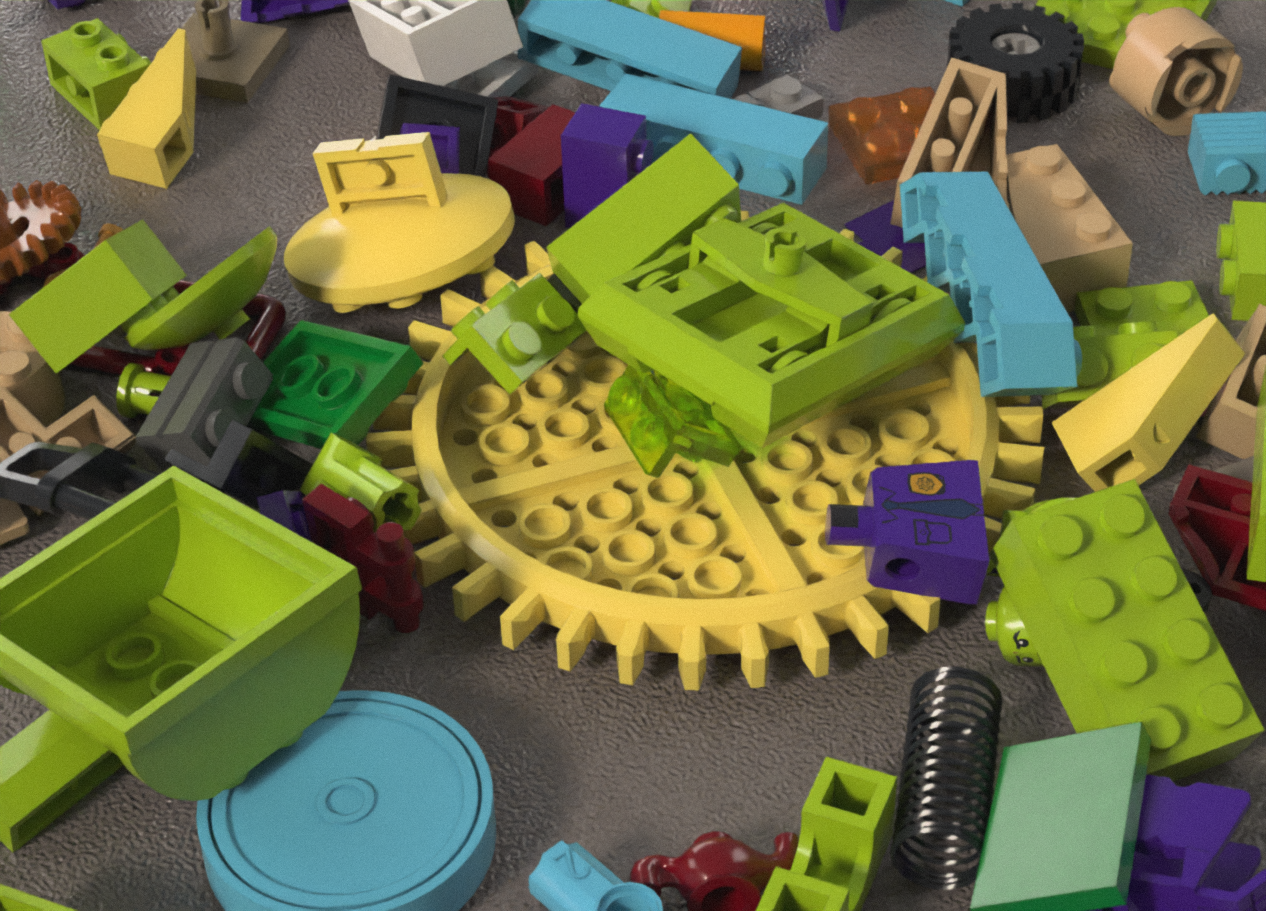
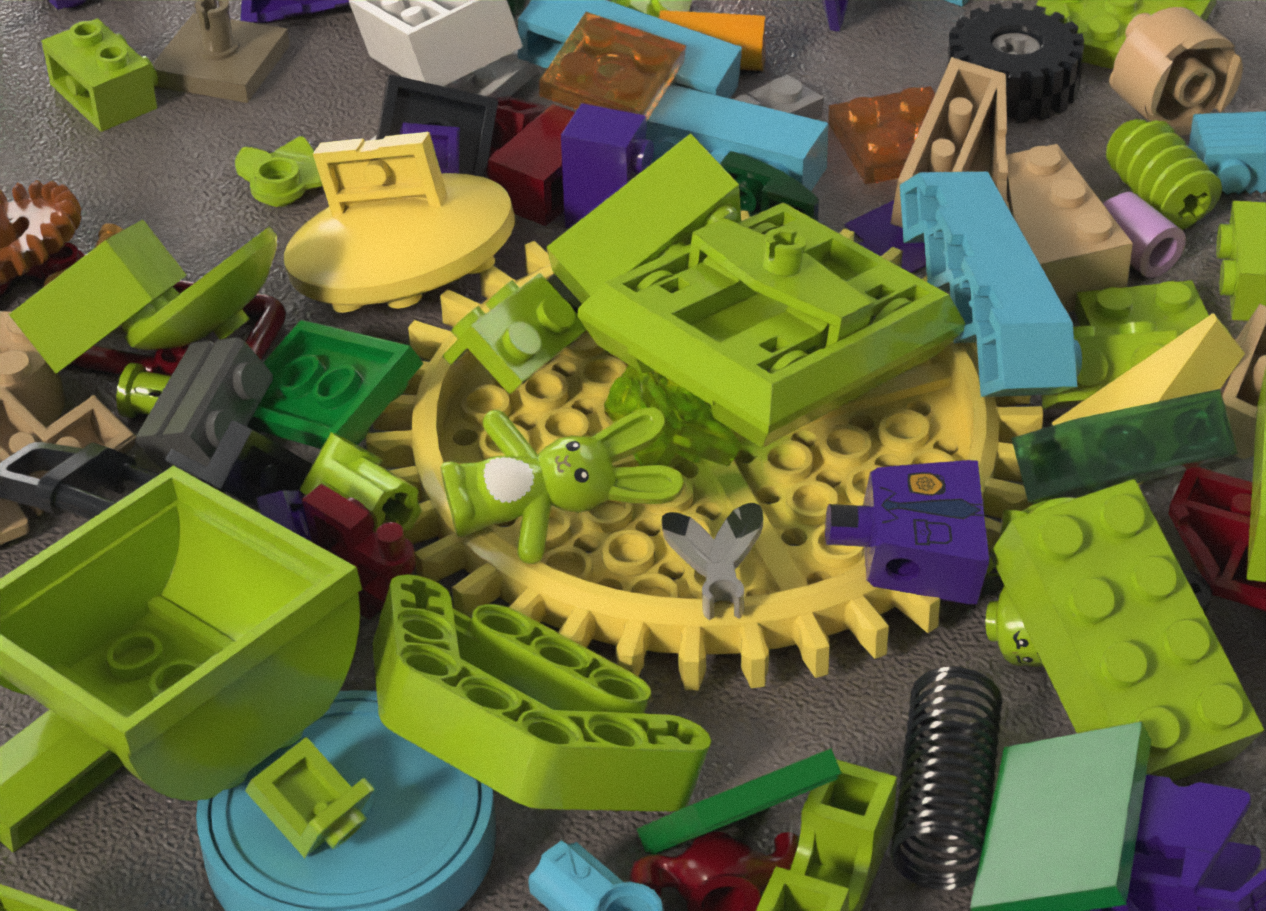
light yellow slope [97,28,196,189] -> none
none -> lime plate [234,136,323,207]
none -> lime bracket [245,737,375,858]
none -> lime piece [372,574,711,812]
none -> lime animal [440,407,684,565]
none -> clear orange plate [539,12,686,122]
none -> green tile [636,748,842,854]
none -> light grey piece [662,503,763,620]
none -> dark green slope [721,151,819,221]
none -> clear green slope [1011,389,1239,504]
none -> lavender brick [1103,192,1186,278]
none -> lime piece [1106,119,1222,230]

